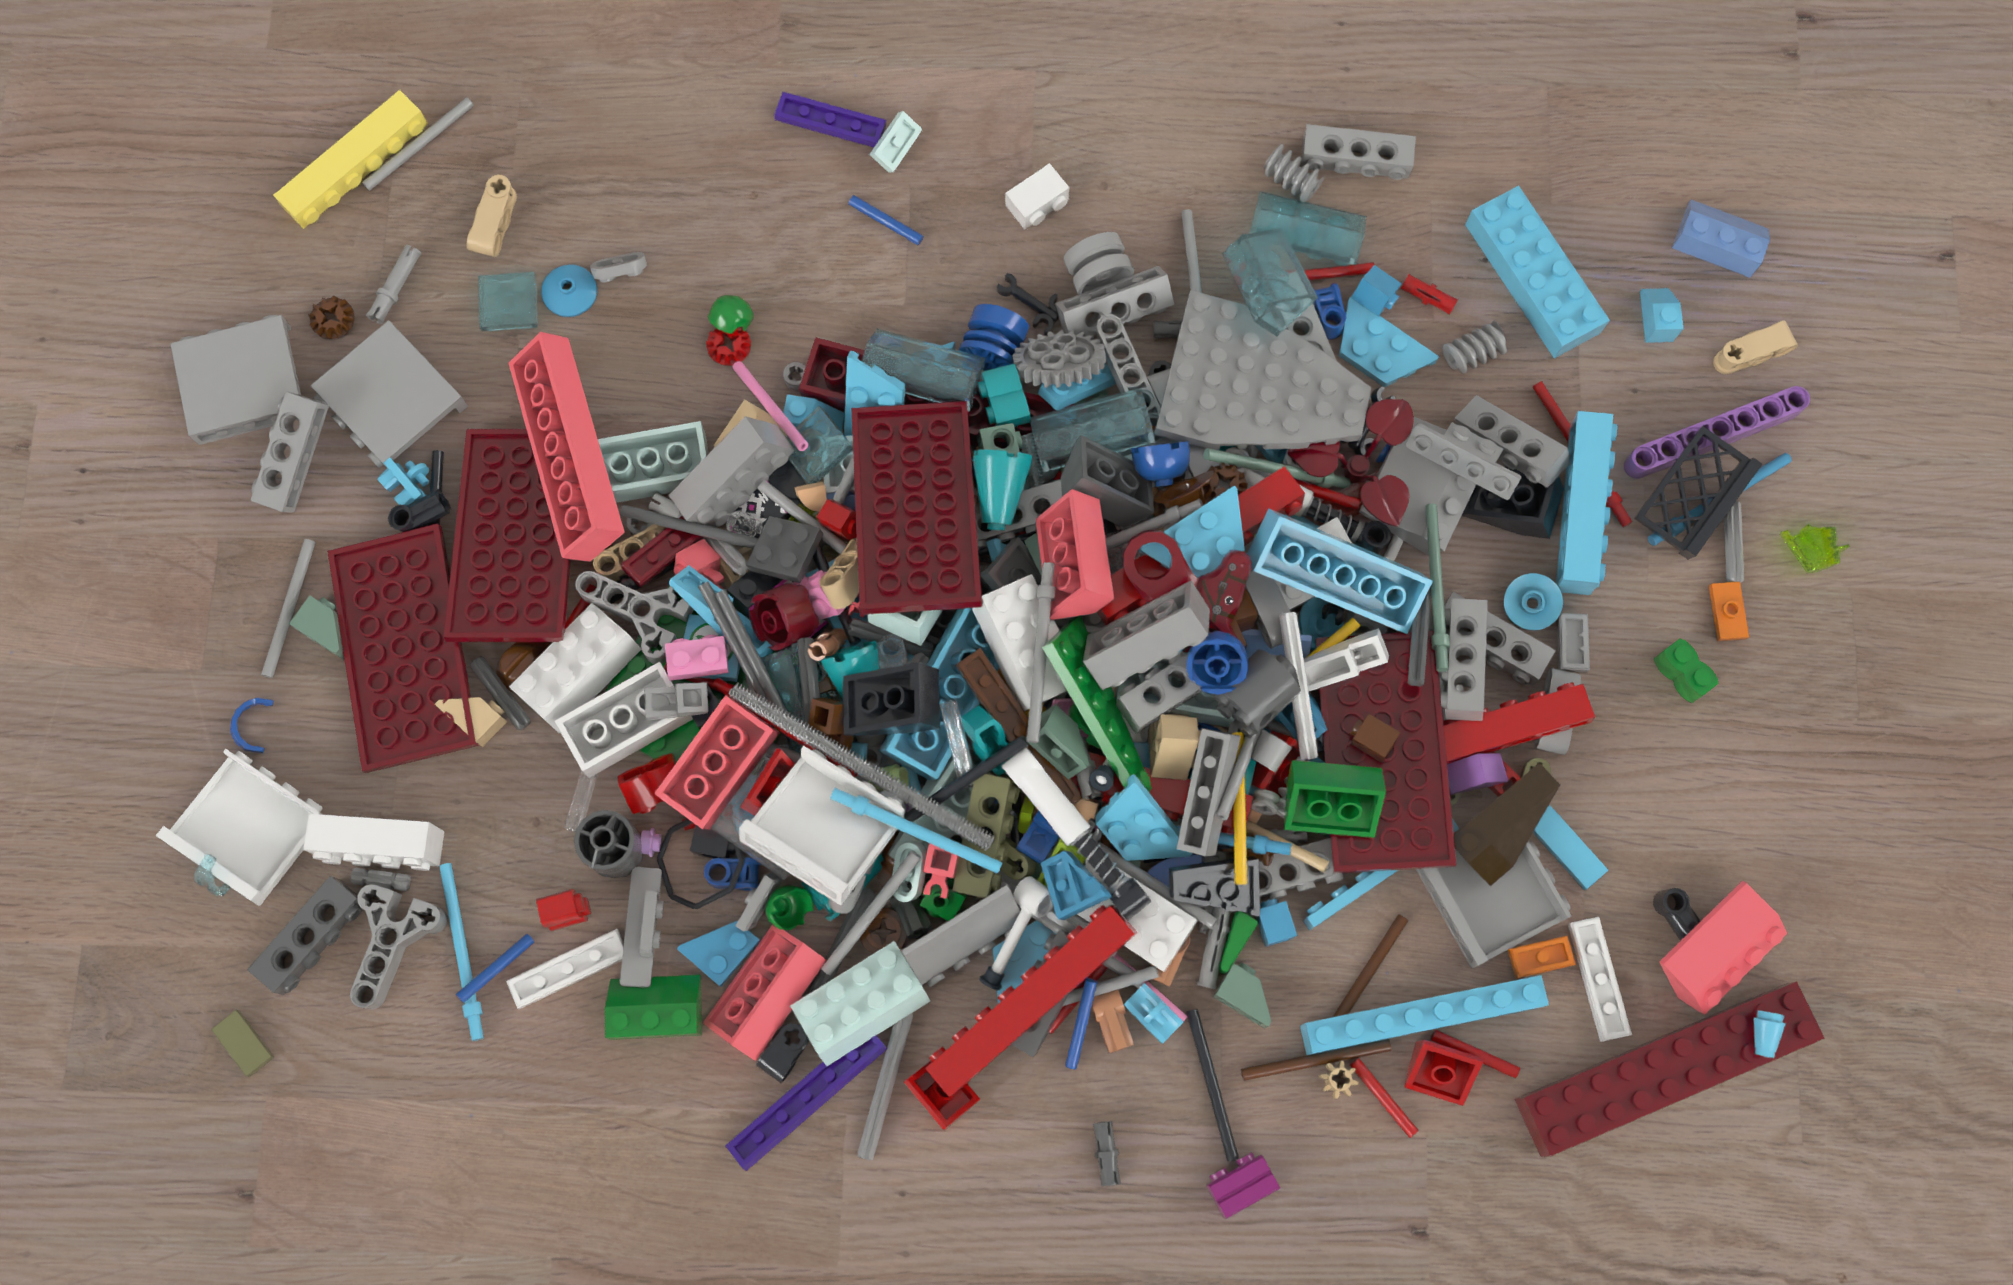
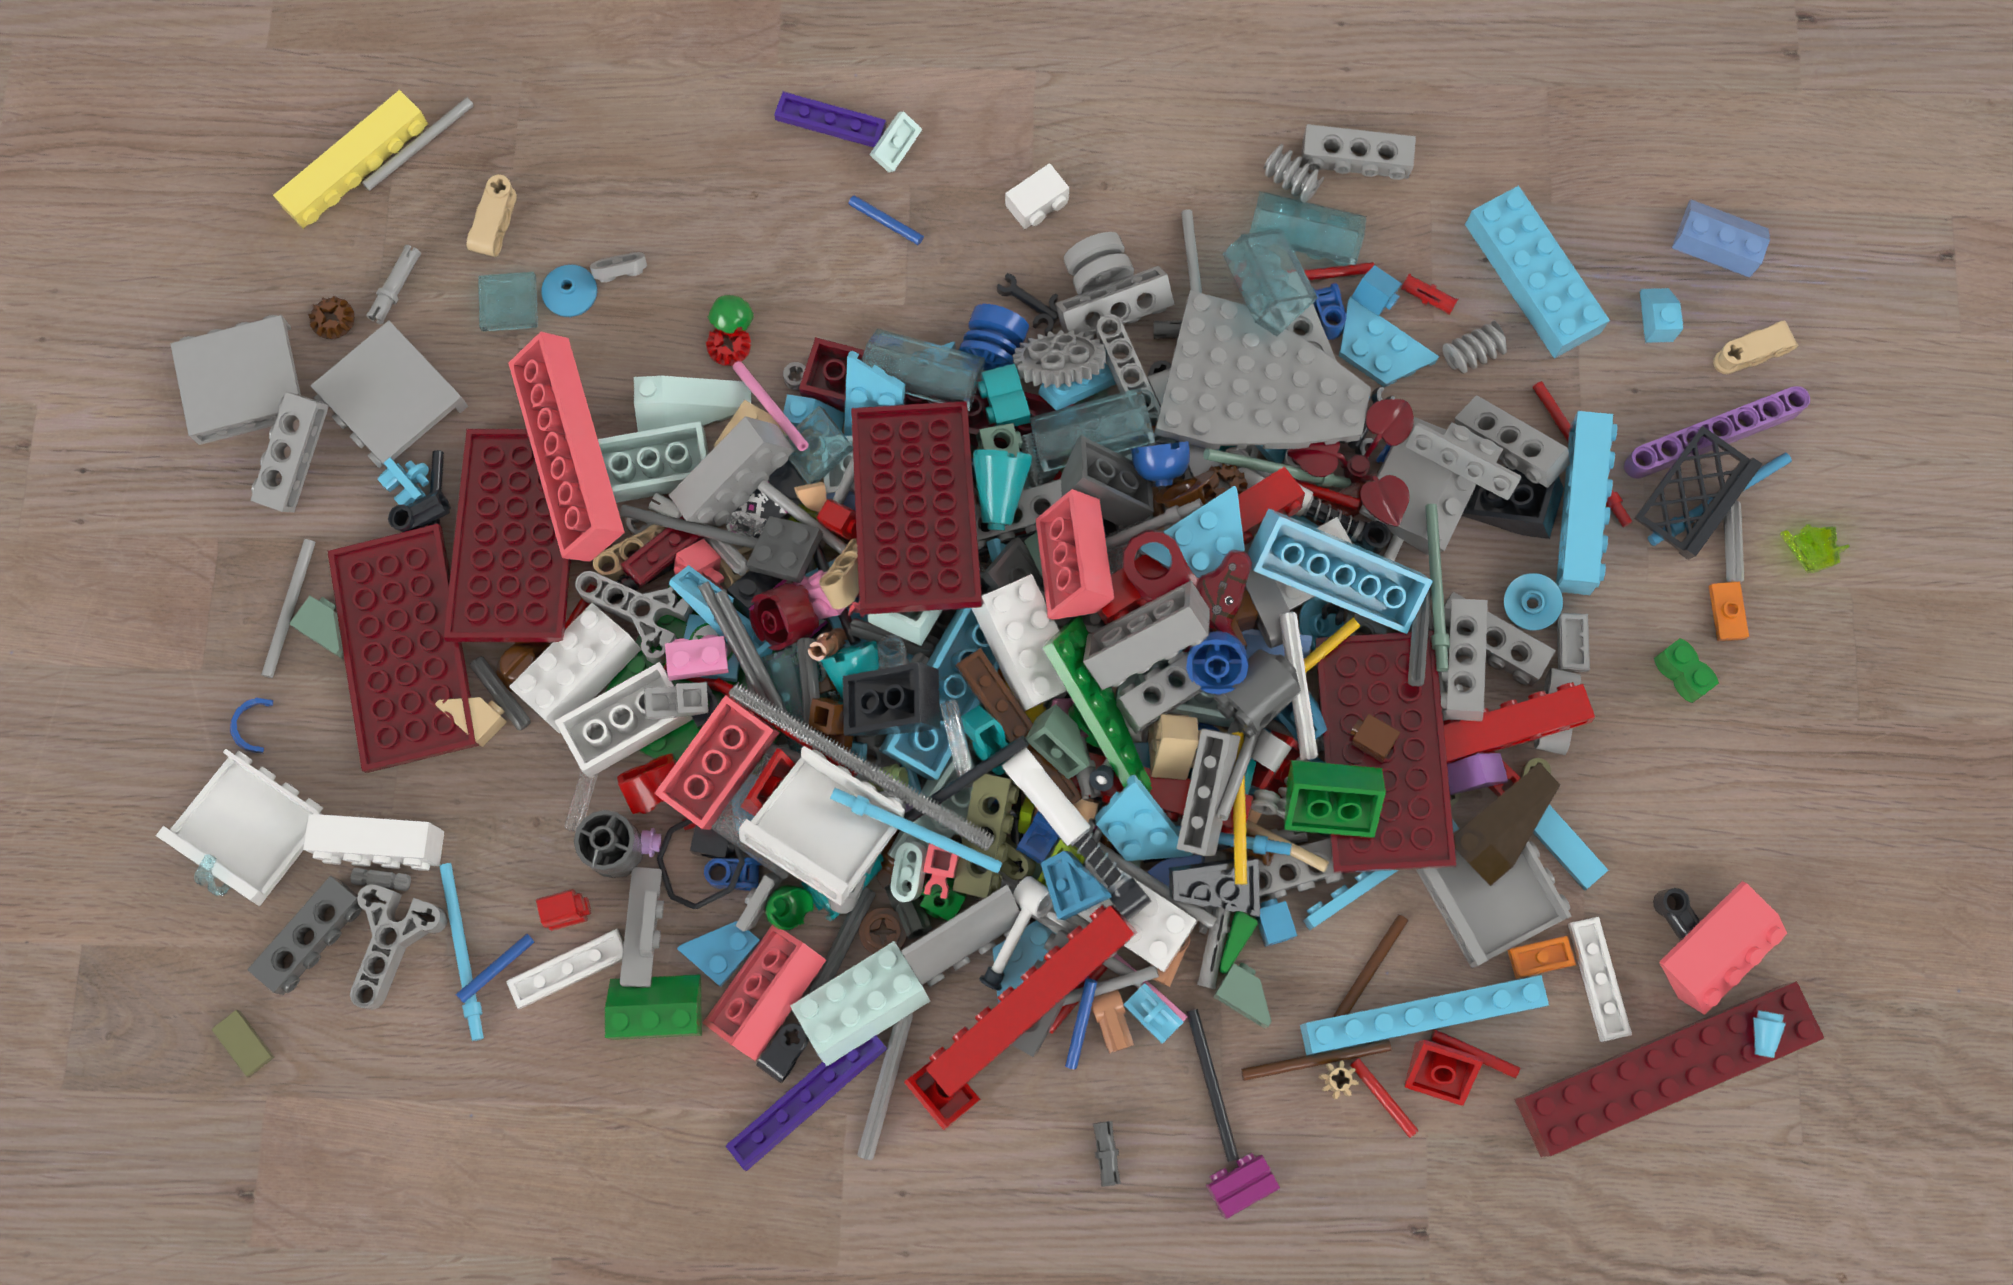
light grey piece [821,851,921,975] -> none
light grey bar [1027,562,1056,743] -> none
white slope [1304,628,1389,691] -> none
none -> light aqua wedge [634,376,752,432]

